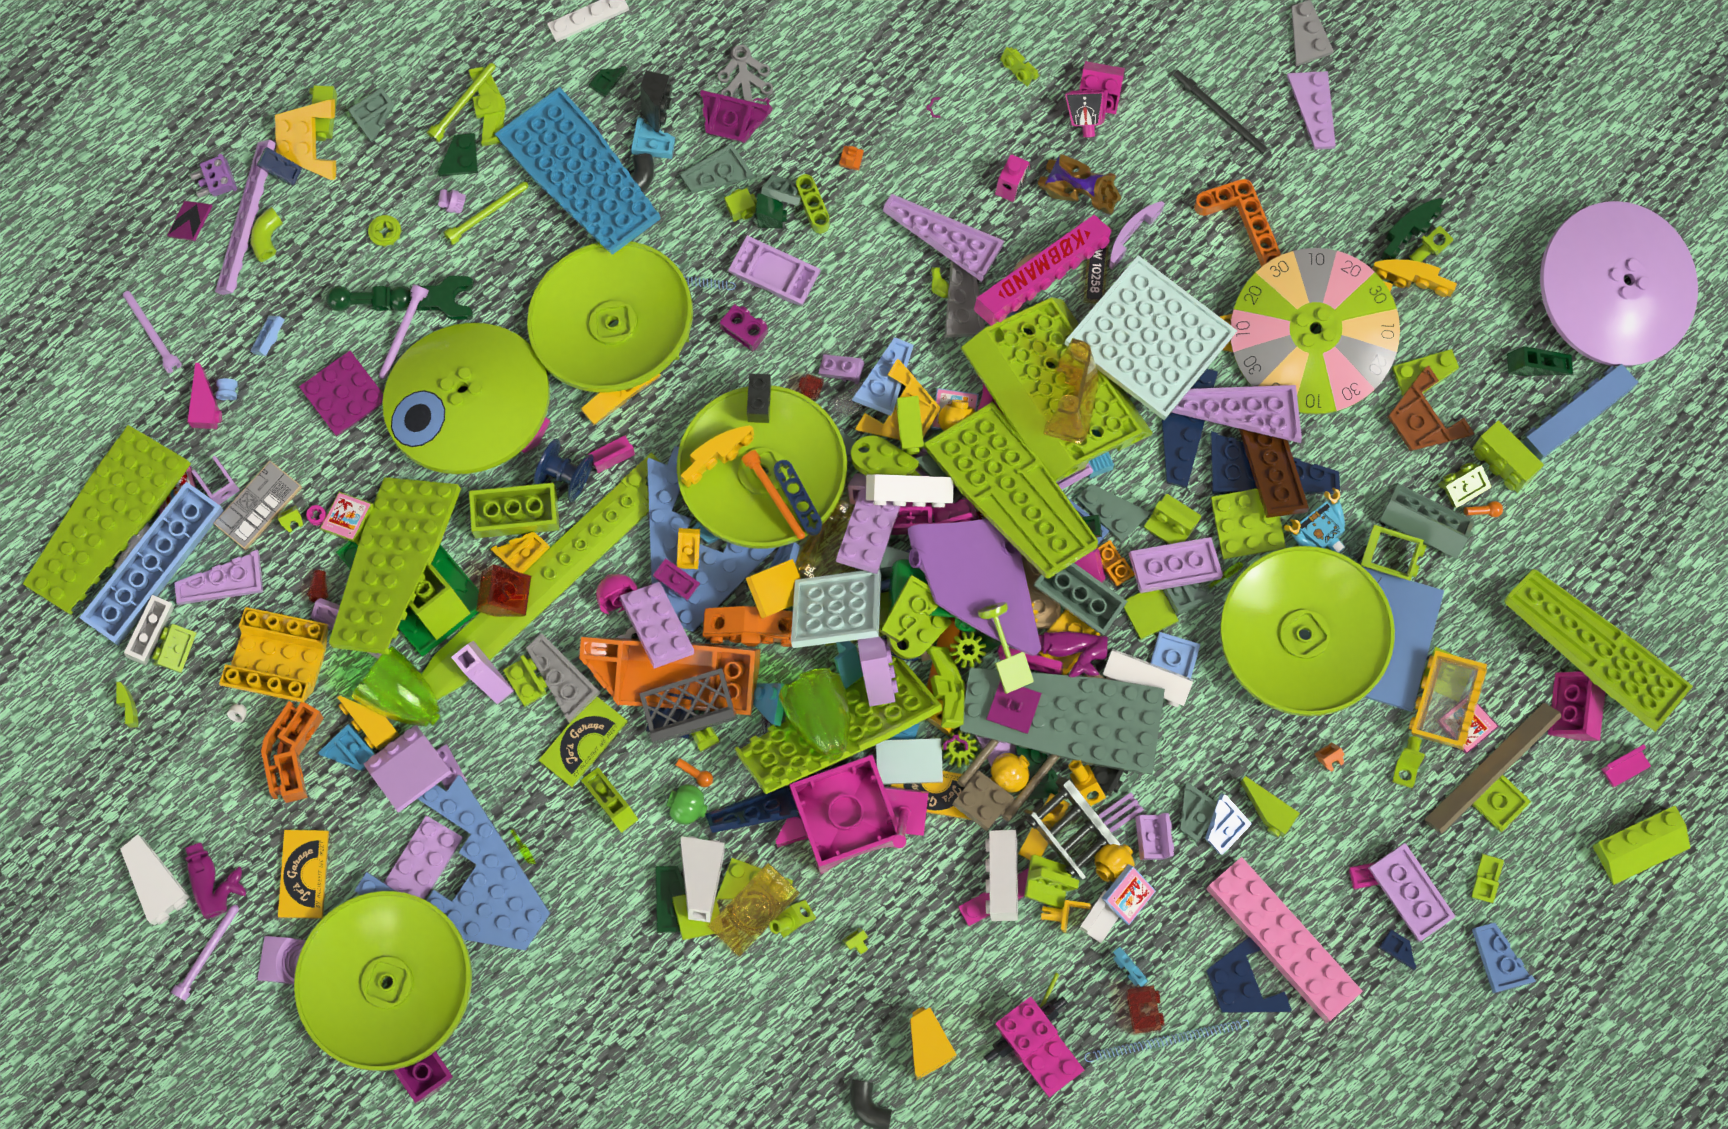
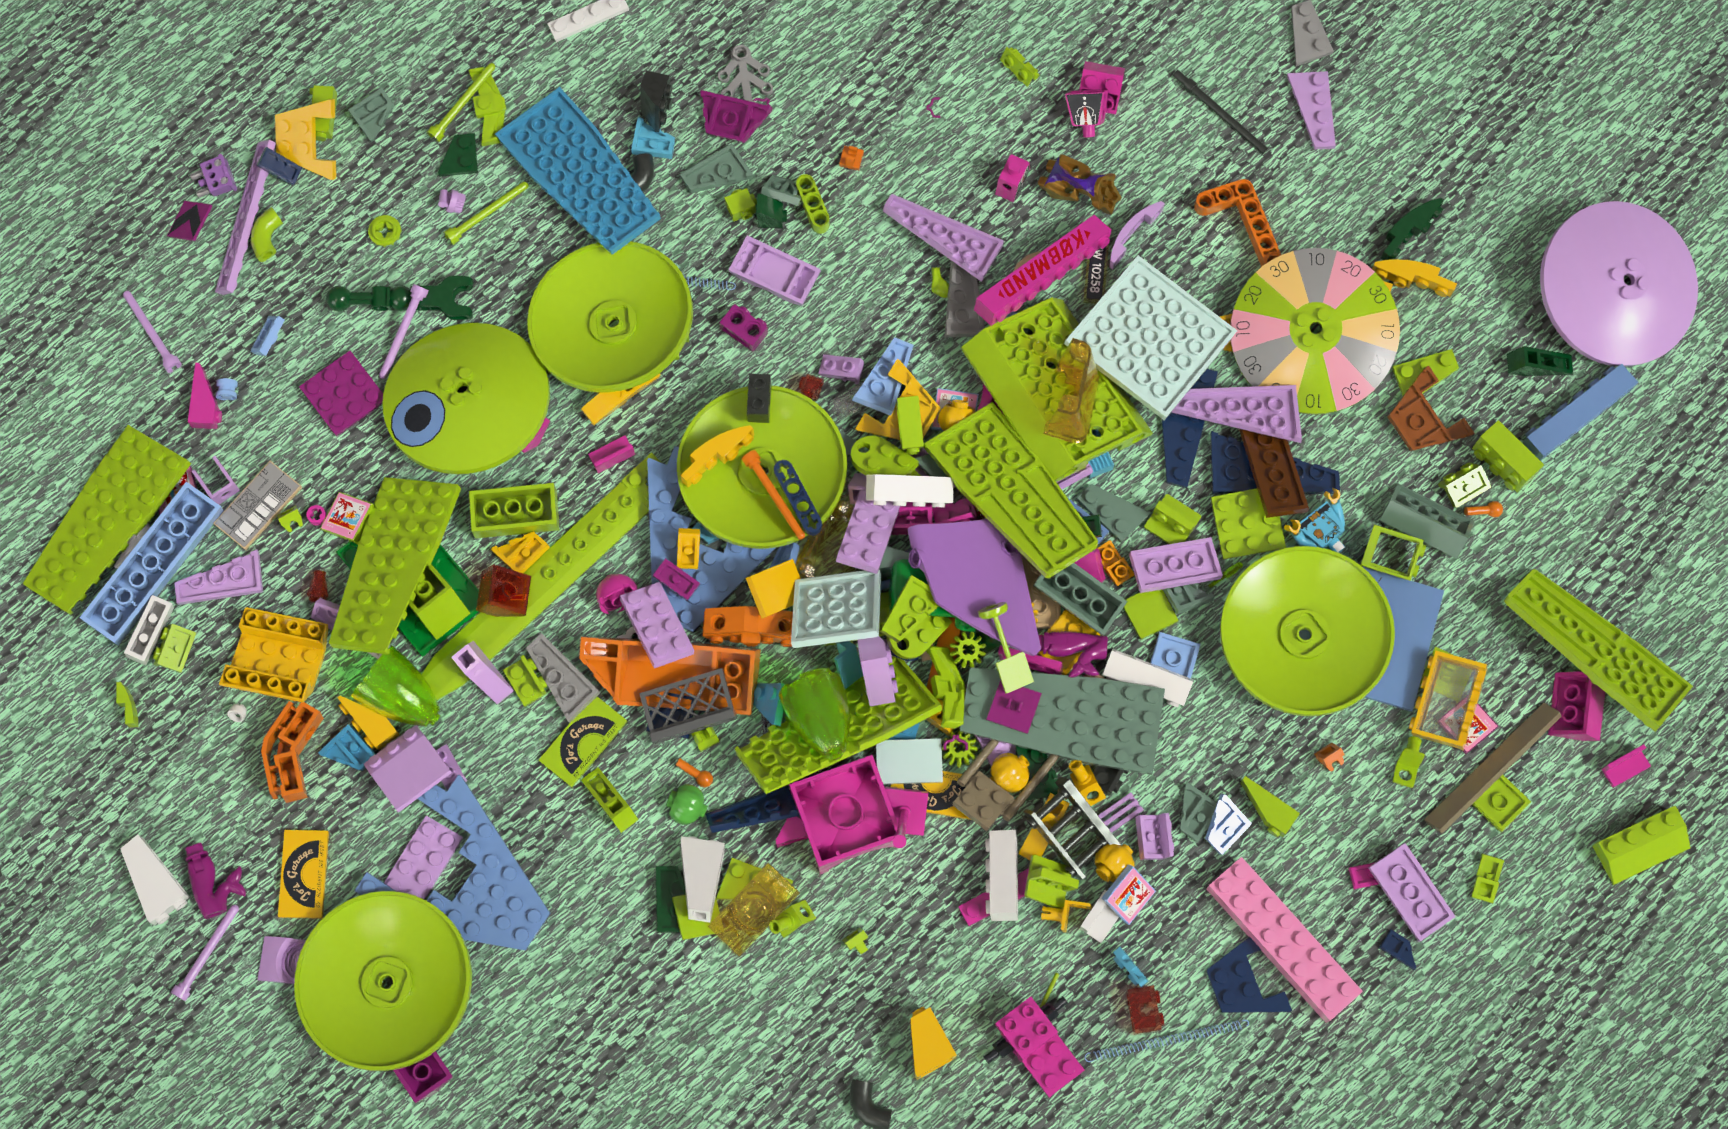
clear neon green piece [510,829,536,864] -> none
dark blue piece [533,438,594,503] -> none
dark green tile [589,66,628,97] -> none
lime bracket [1409,226,1453,262] -> none
medium blue wing [1472,923,1536,993] -> none

